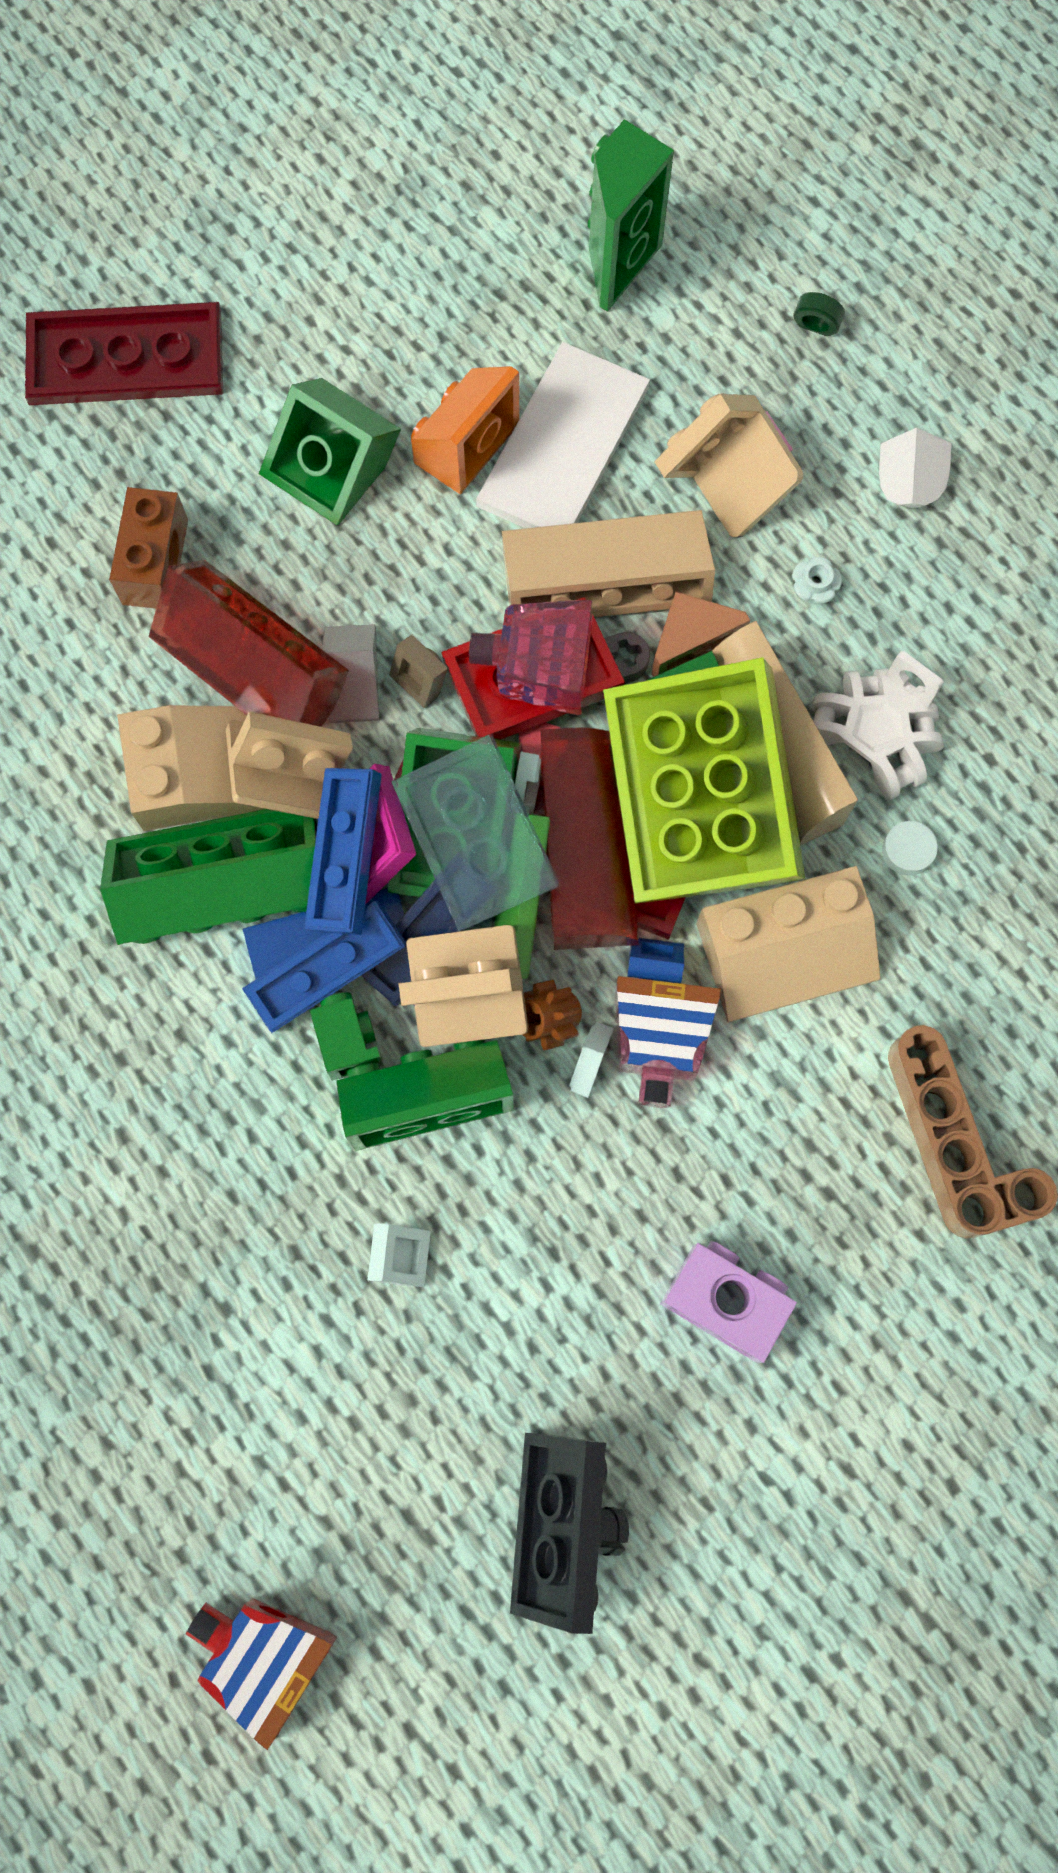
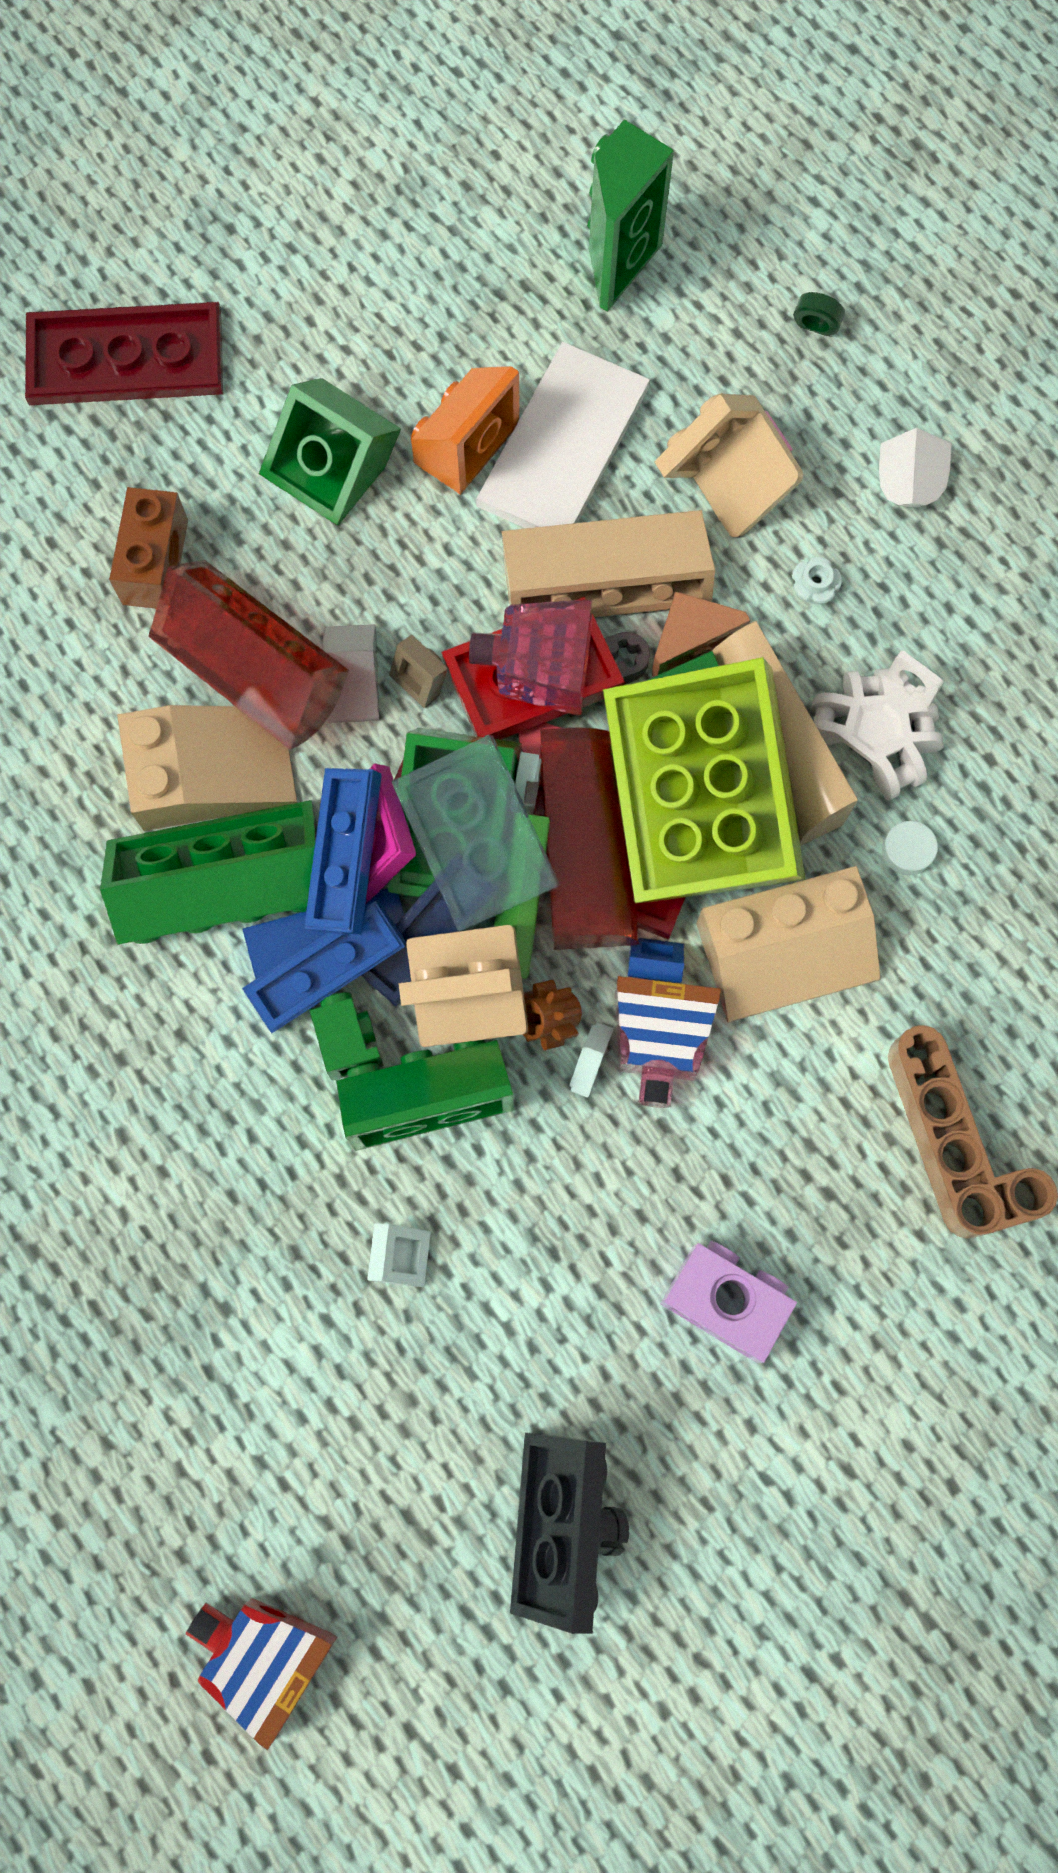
tan bracket [226,711,353,819] -> none

